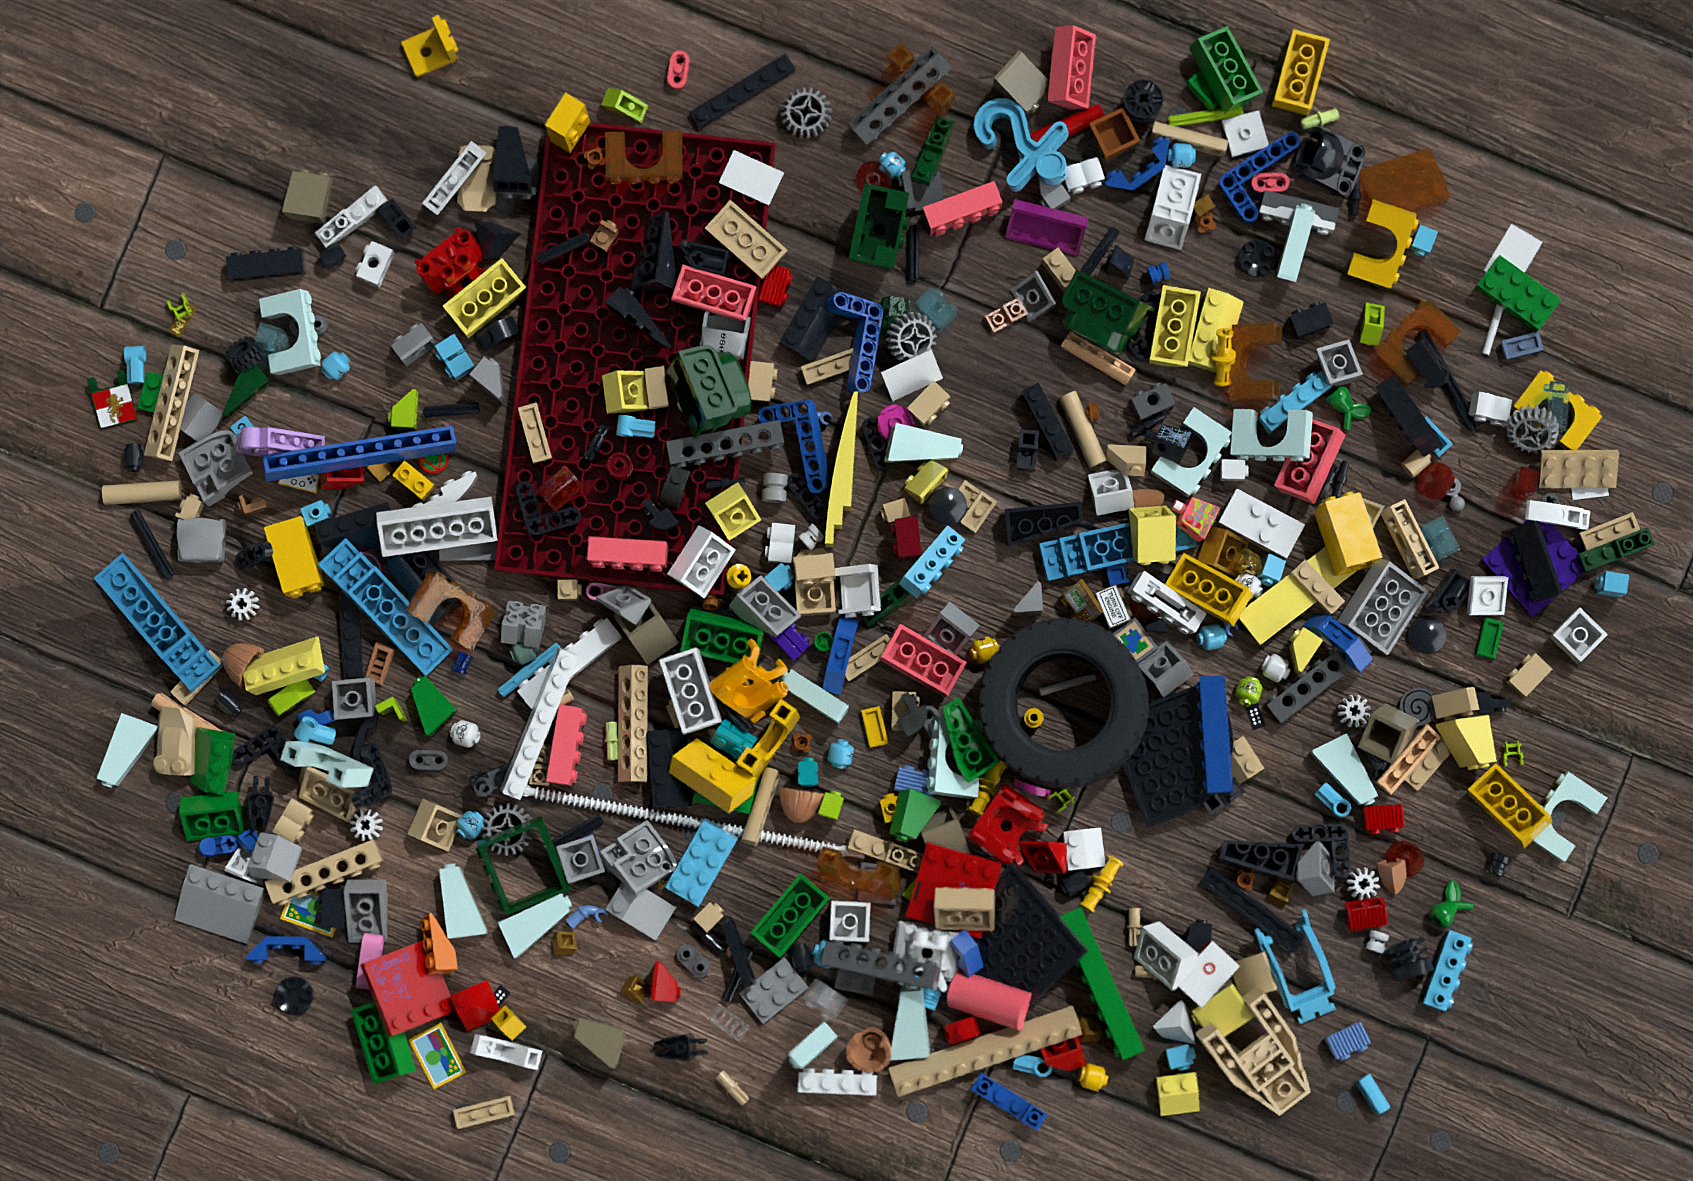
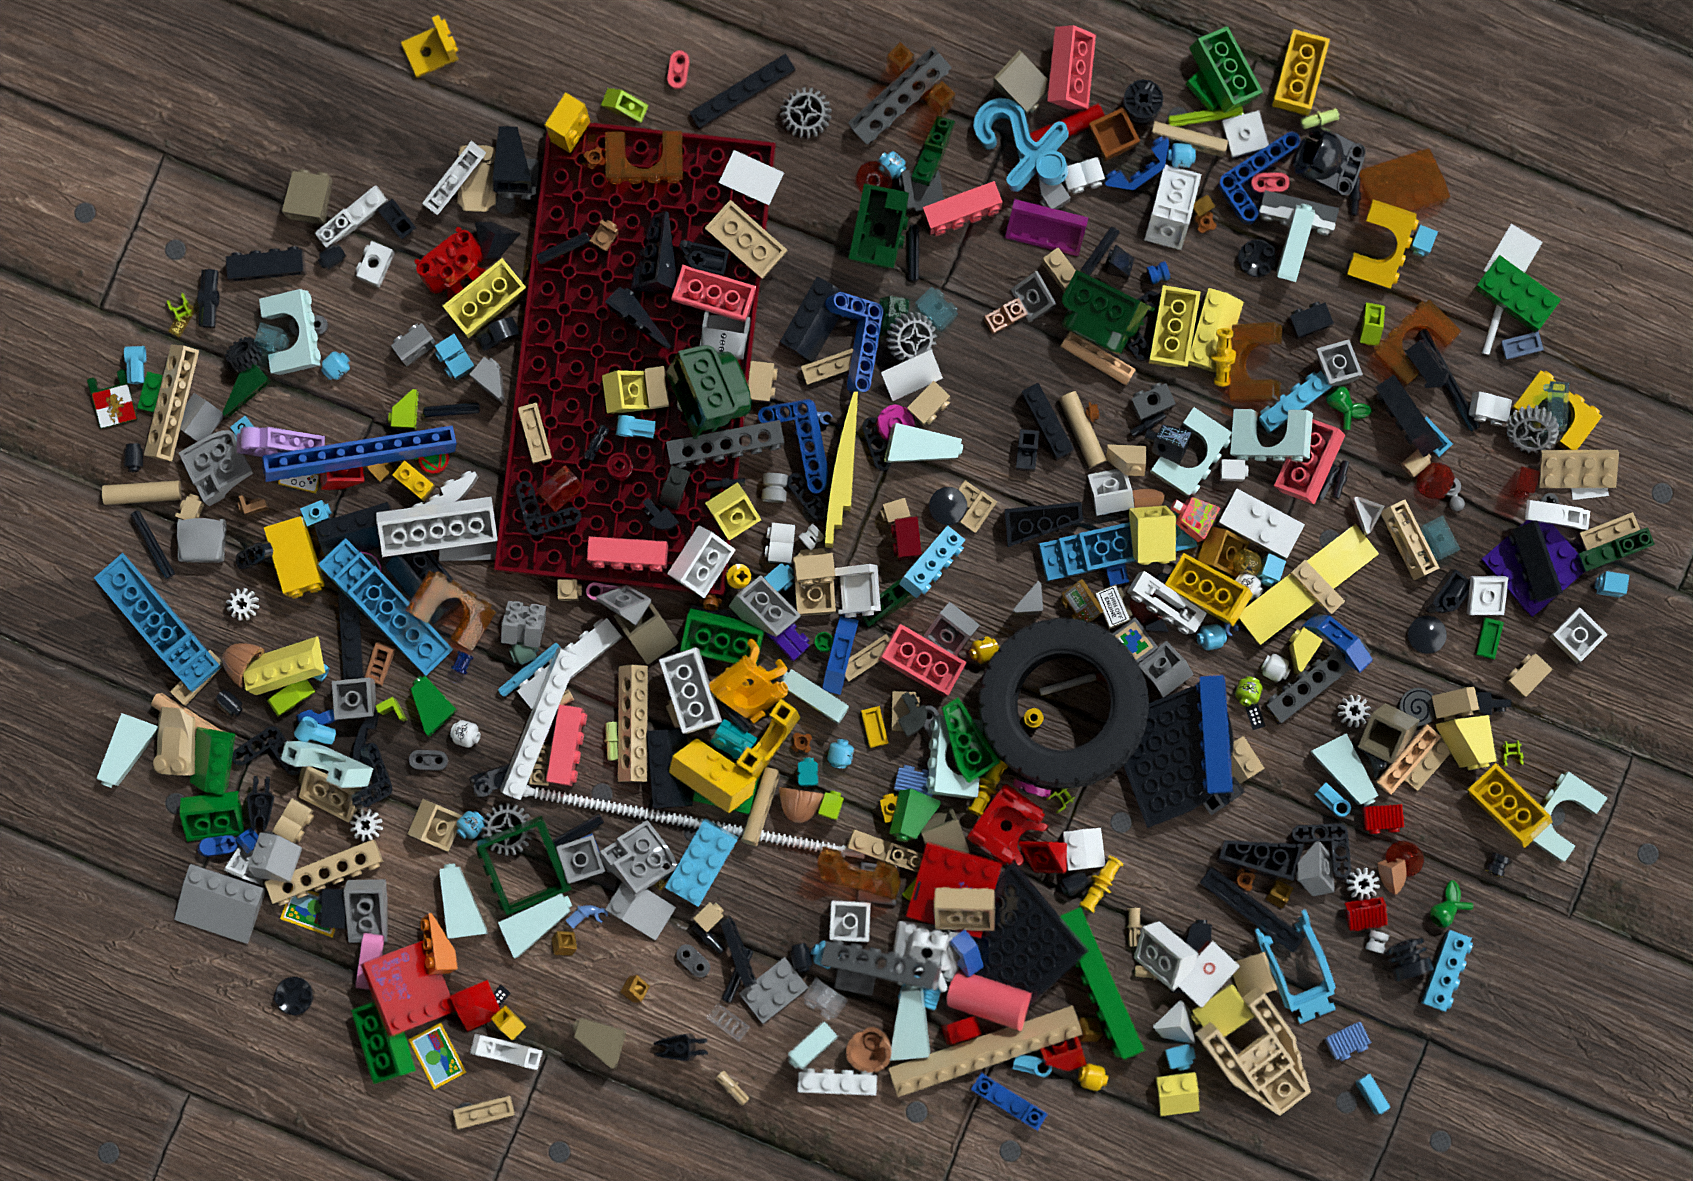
blue slope [246,936,327,964] -> none
red slope [651,961,681,1002] -> none
green brick [750,873,830,958] -> none
red brick [758,265,793,308] -> none
light yellow slope [904,460,948,505] -> none
yellow brick [1314,492,1382,576] -> none
light grey slope [1337,559,1428,655] -> none
none -> black piece [198,269,220,328]

